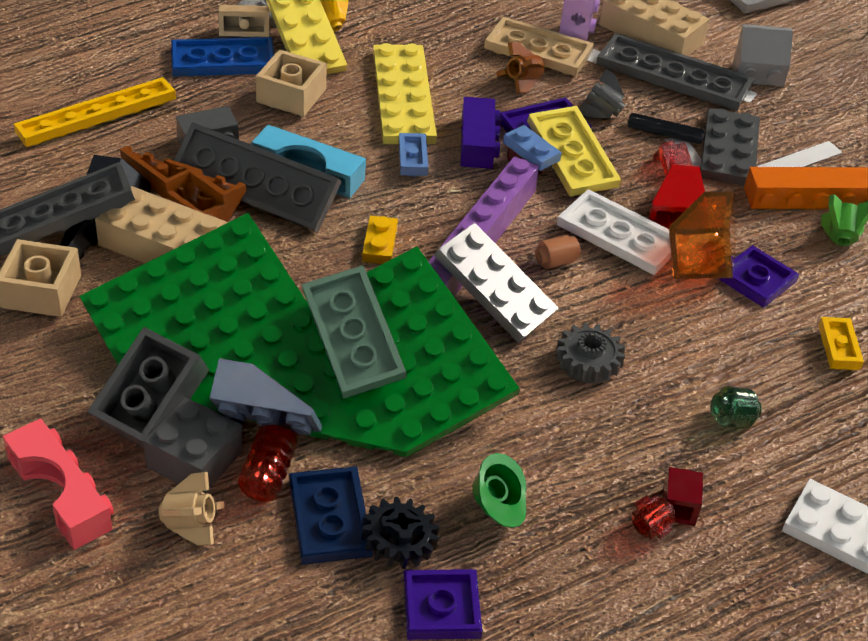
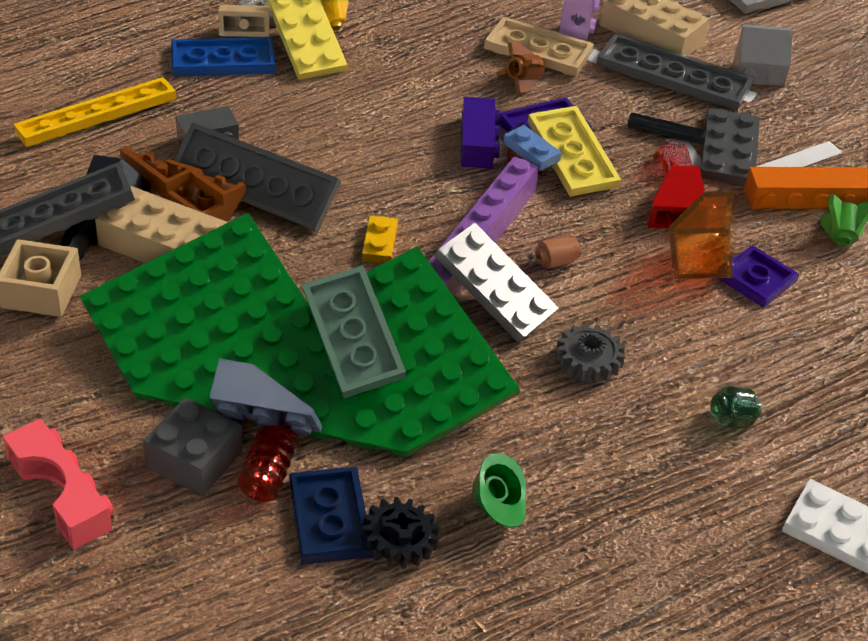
dark grey brick [87,327,209,449] -> none
tan brick [159,472,224,546] -> none
medium azure arch [251,125,366,198] -> none
tan brick [256,49,327,117] -> none
light yellow plate [373,43,437,144] -> none
medium blue plate [399,133,428,177] -> none
dark purple tile [403,569,482,640] -> none
white plate [557,189,685,275] -> none
dark grey brick [579,69,626,119] -> none
clear red gear [632,495,676,539] -> none
dark red brick [661,467,703,526] -> none
yellow plate [818,317,864,370] -> none

